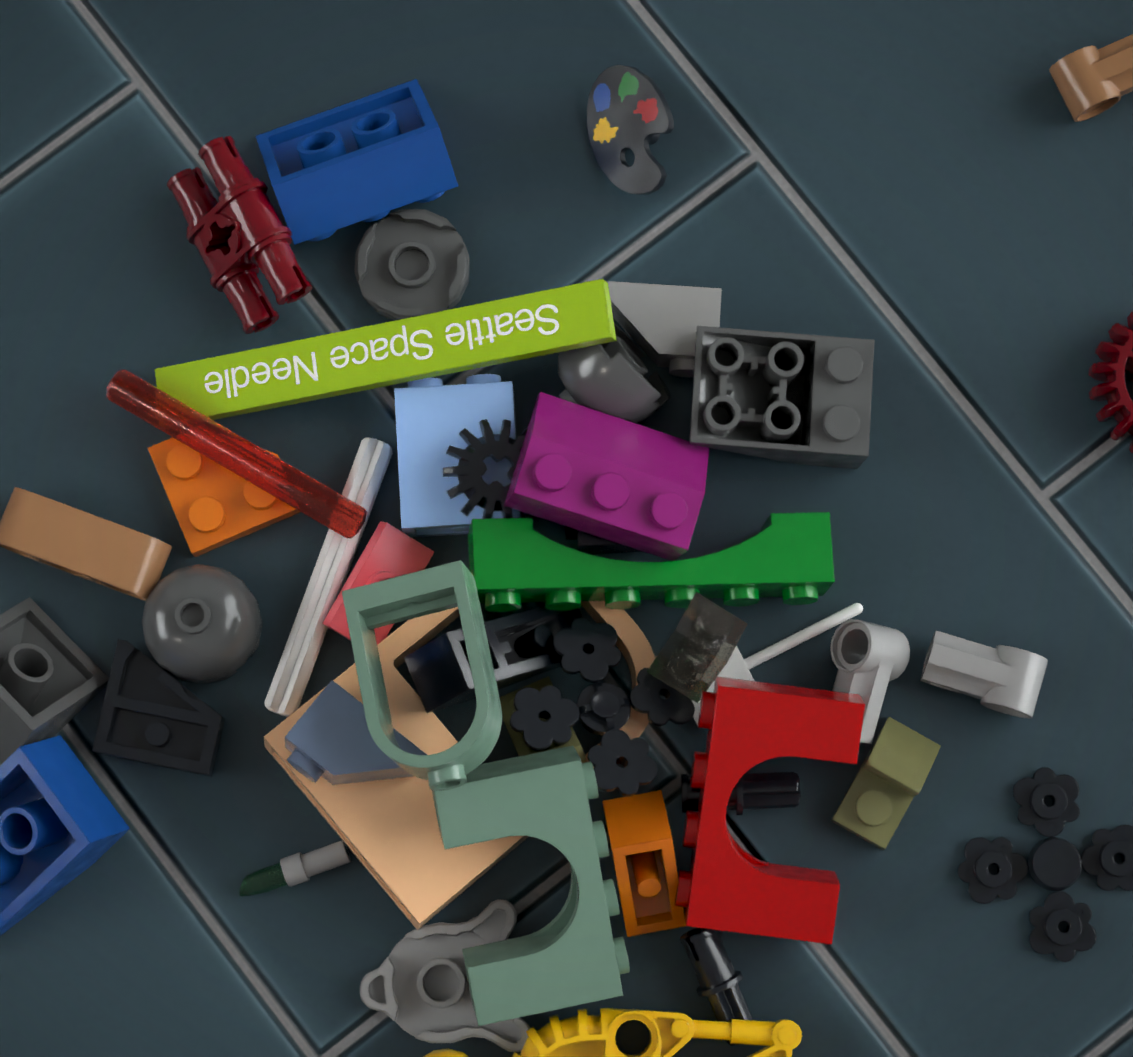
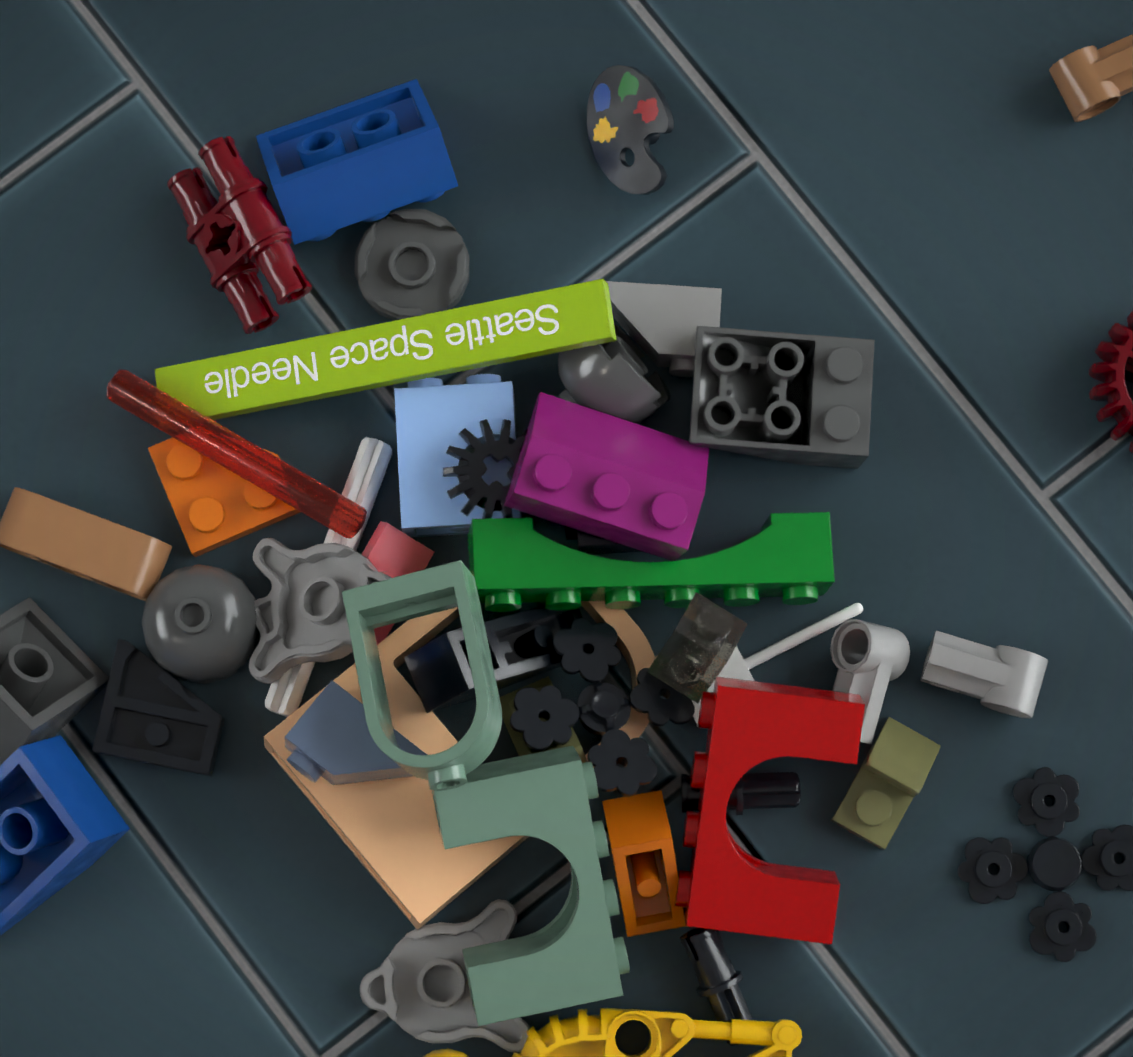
light grey piece [239,840,351,897] -> none
none -> light grey tile [249,538,391,684]

